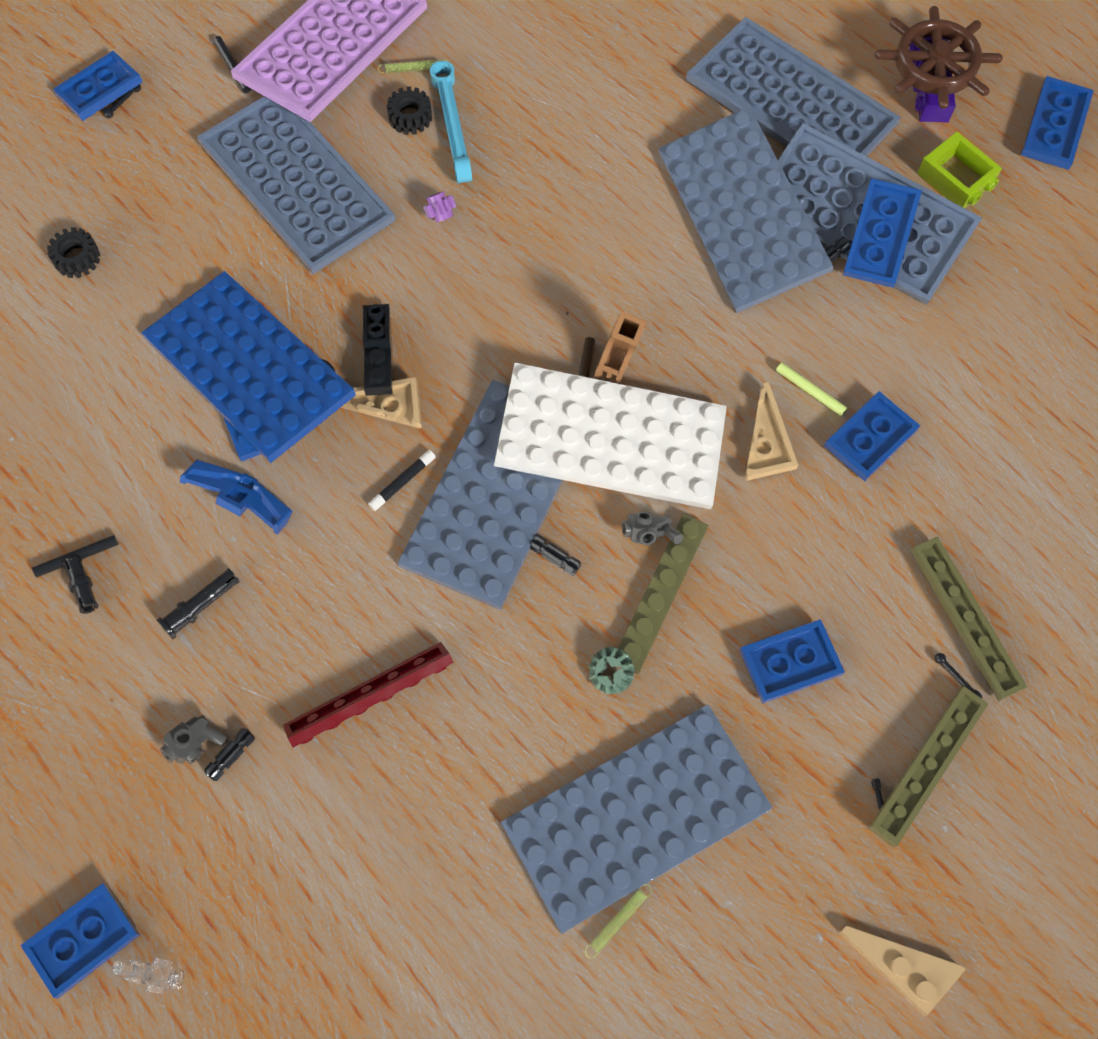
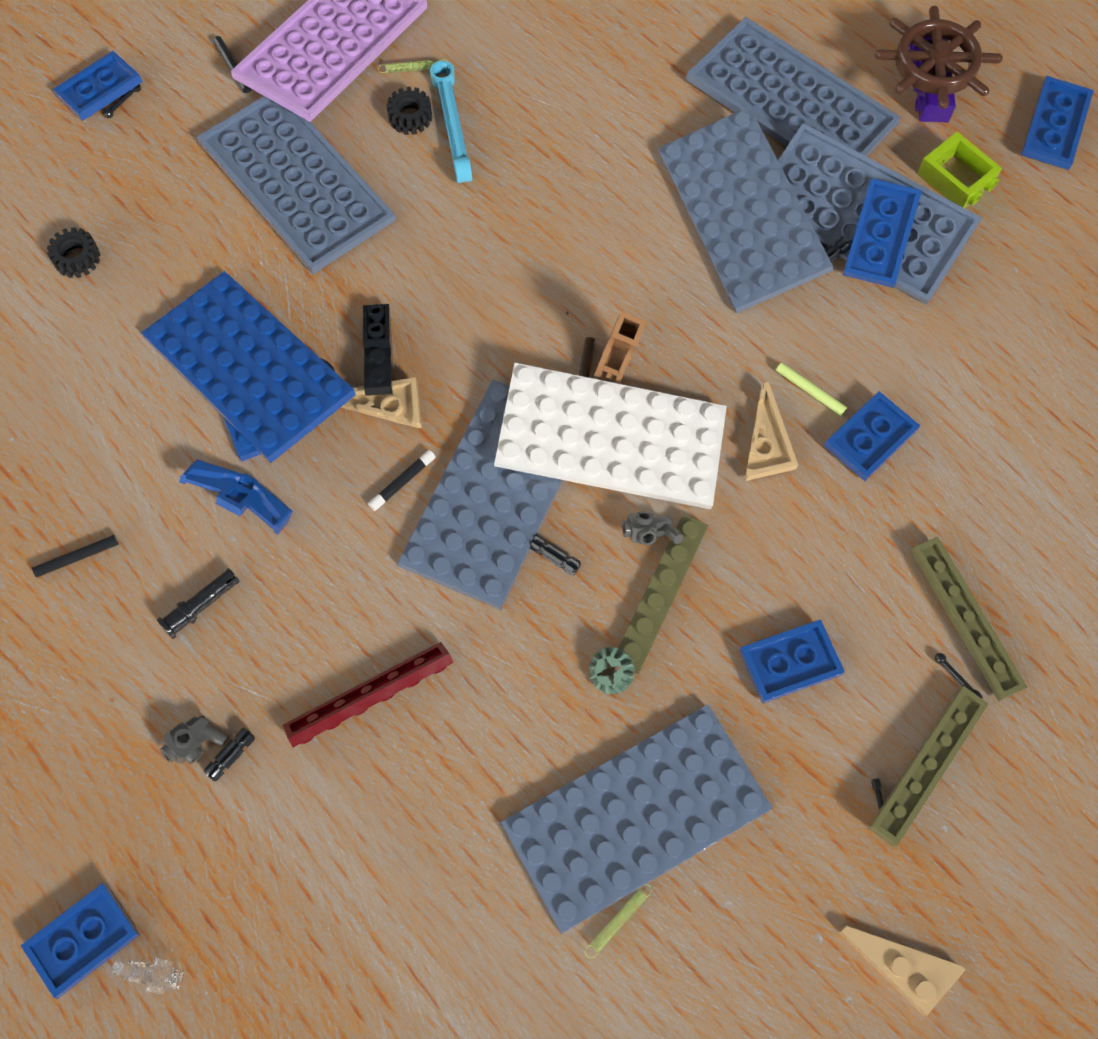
black pin [63,556,99,614] -> none
medium lavender gear [423,191,457,222] -> none

